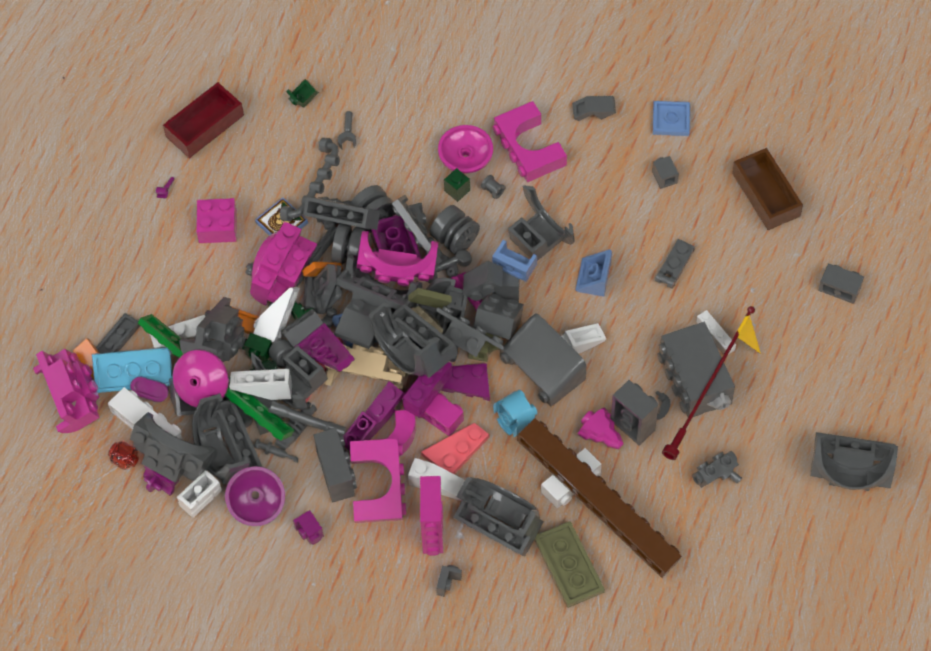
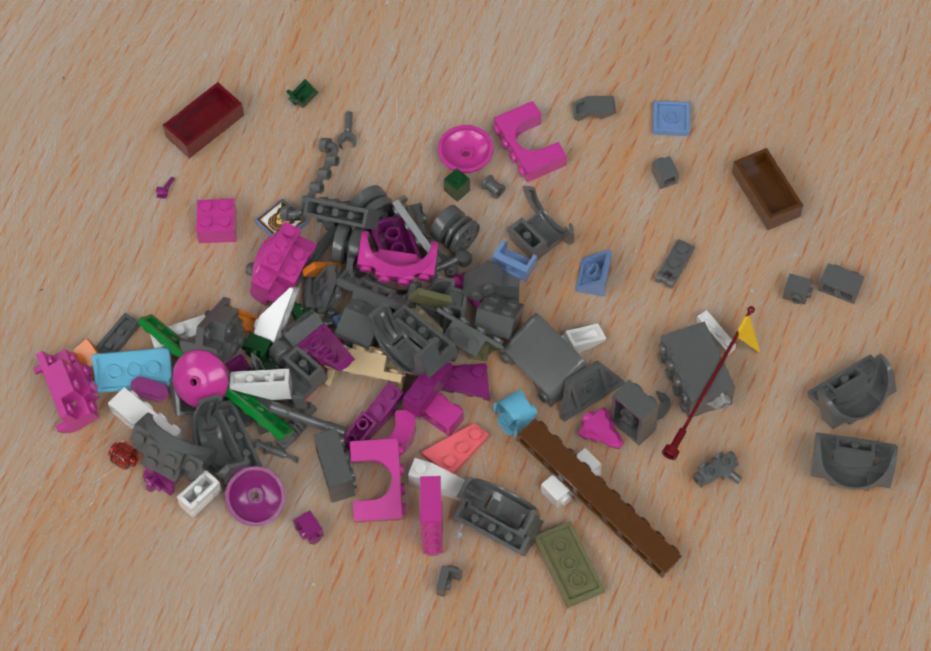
none -> magenta tile [225,354,252,373]
none -> dark grey wing [560,360,625,422]
none -> dark grey brick [783,273,813,305]
none -> dark grey piece [807,354,897,429]

